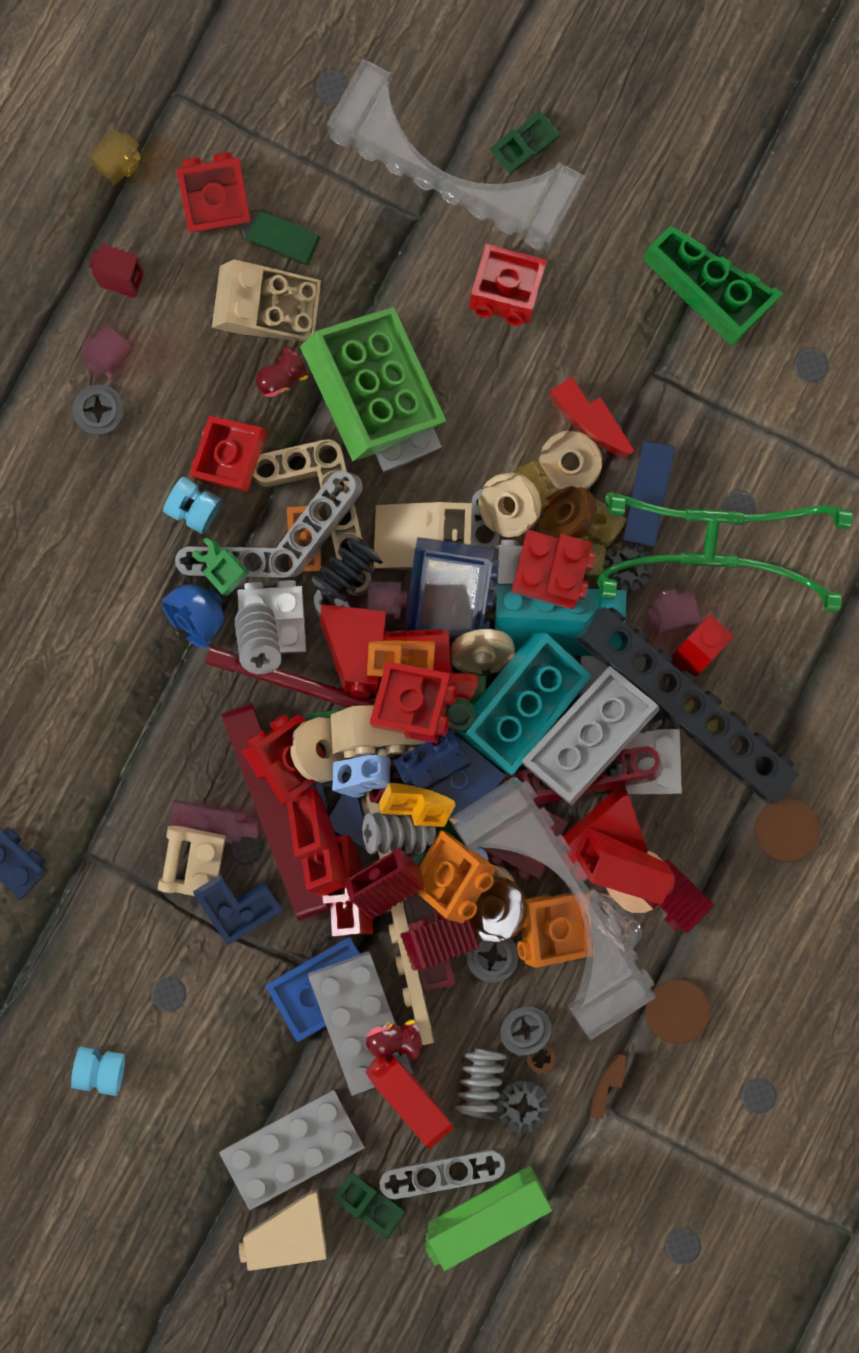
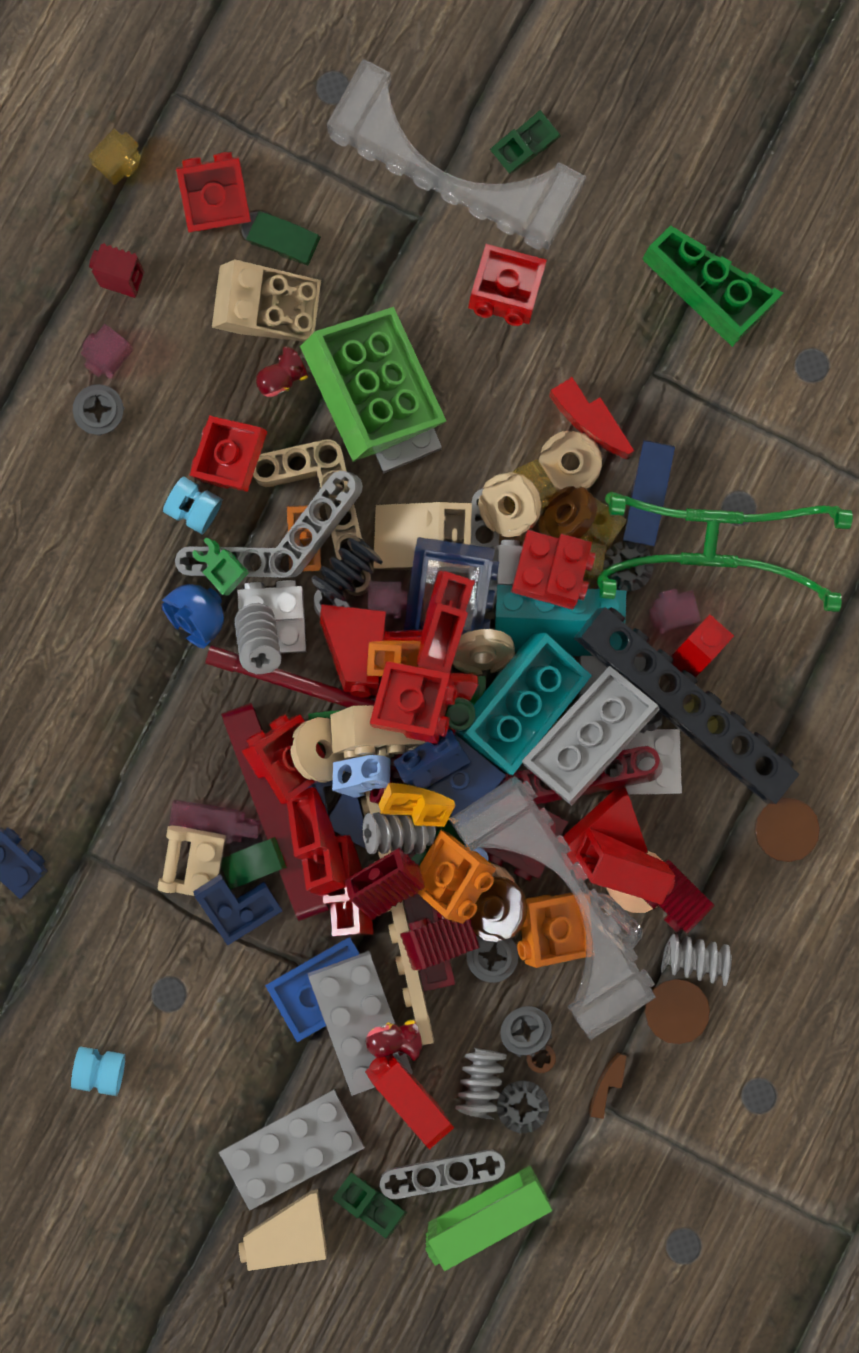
none -> dark green slope [221,837,287,890]
none -> red slope [416,571,475,673]
none -> light grey piece [661,933,732,986]

